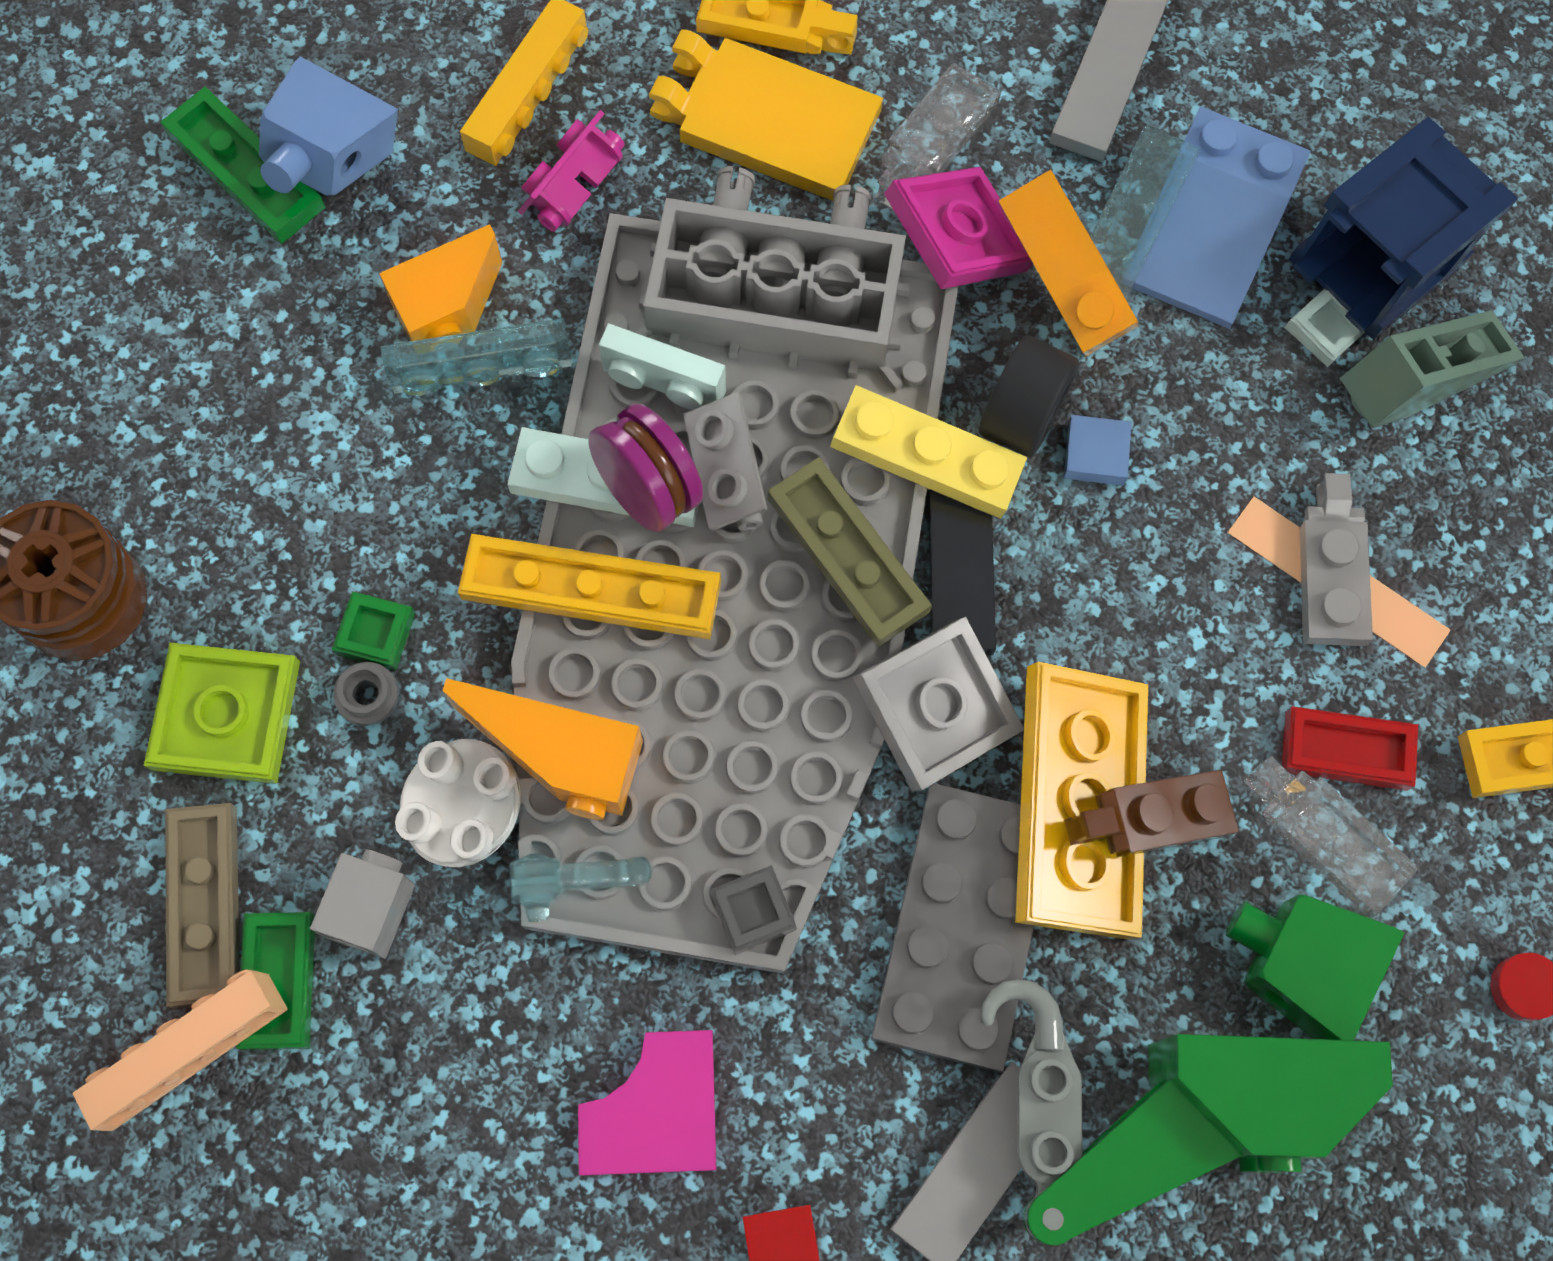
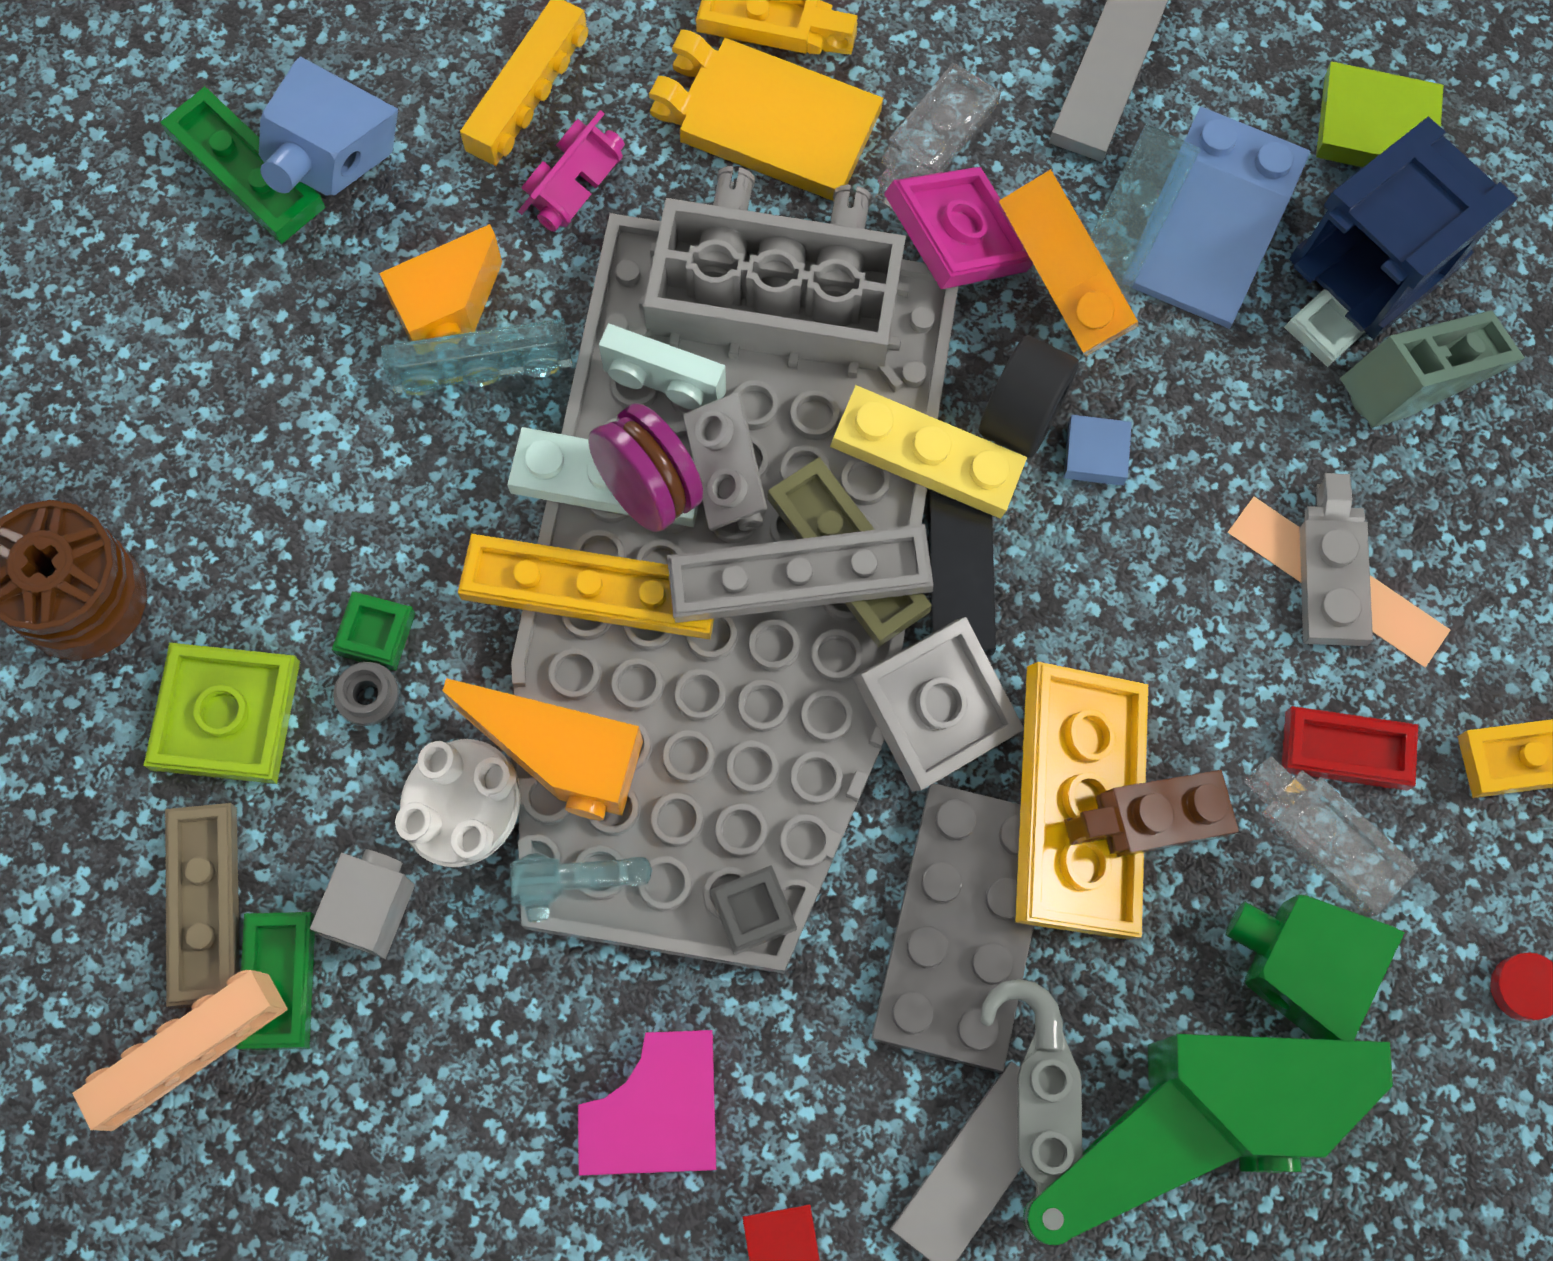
none -> light grey tile [667,524,933,623]
none -> lime tile [1316,61,1444,167]

